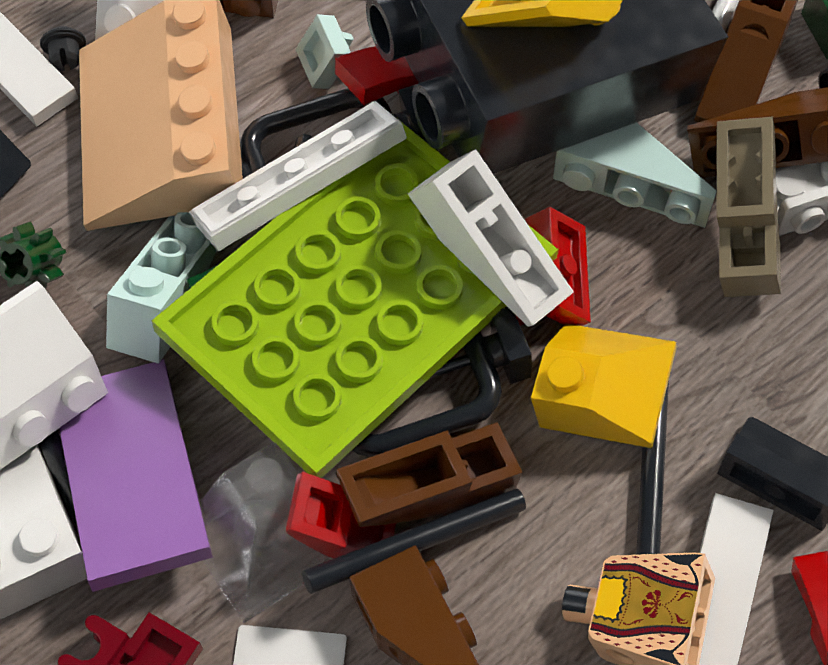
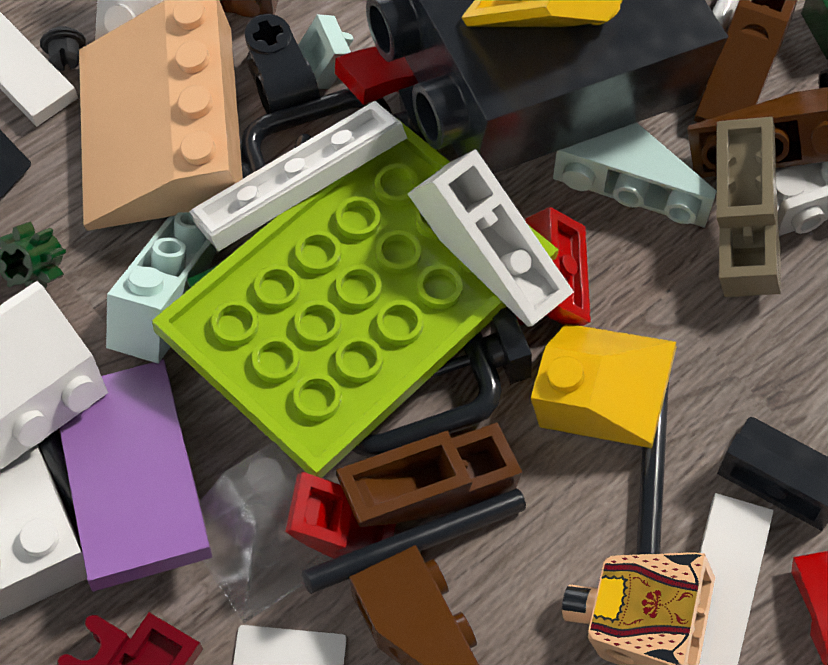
none -> black piece [244,14,320,114]

